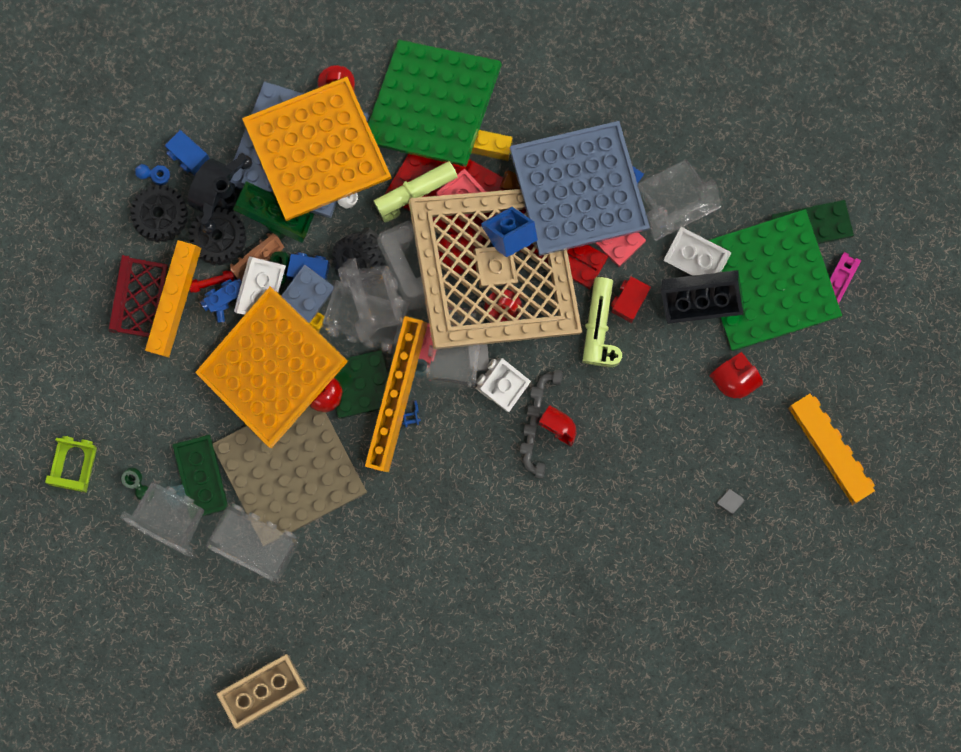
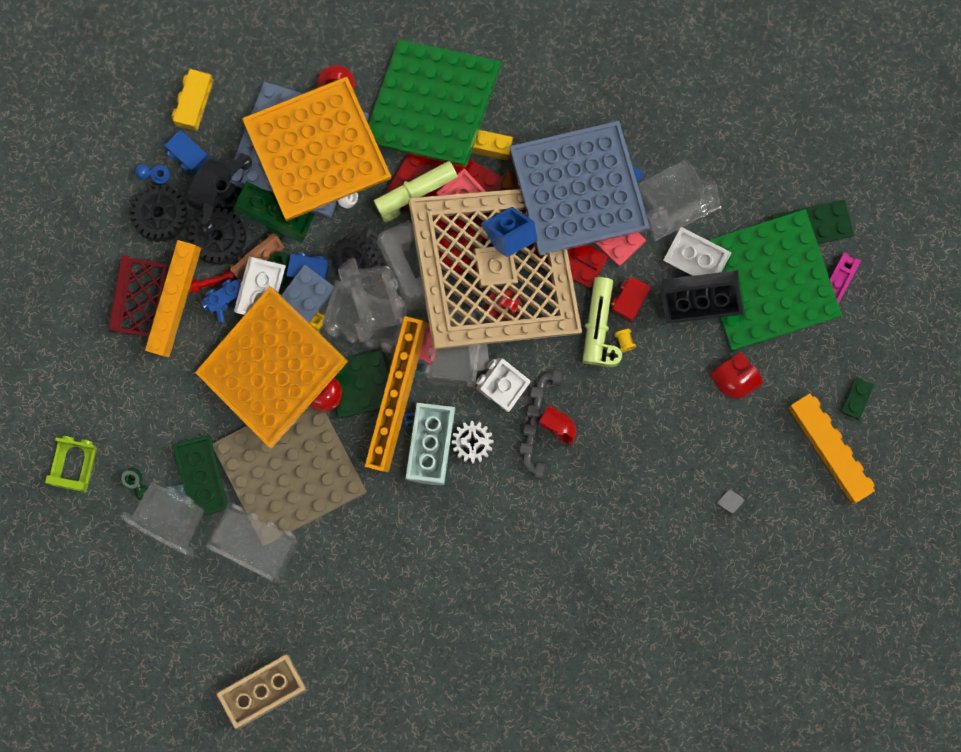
none -> yellow brick [172,69,213,132]
none -> light aqua brick [406,403,455,485]
none -> white gear [452,421,493,464]
none -> yellow bush [614,329,636,352]
none -> dark green plate [841,377,874,420]

